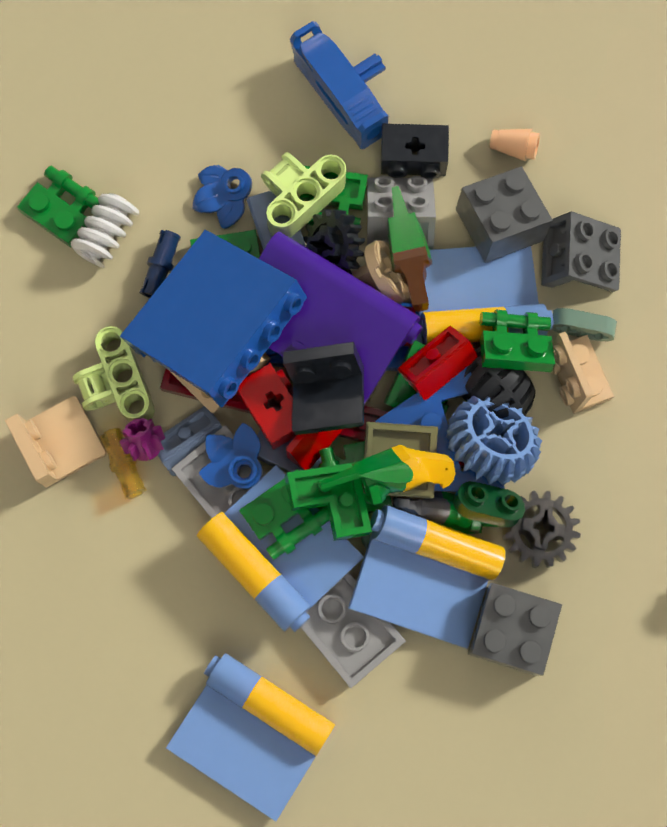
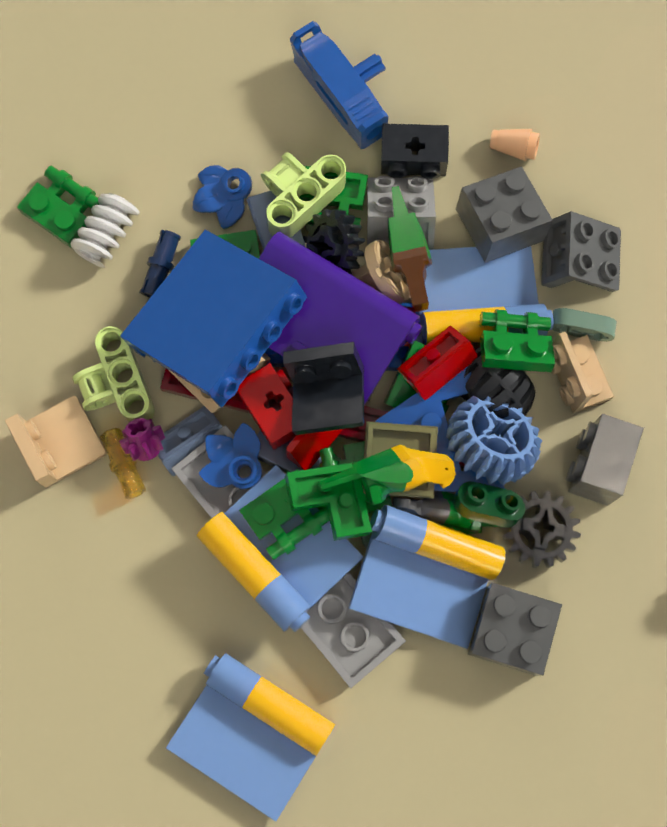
none -> brick [566,414,644,506]

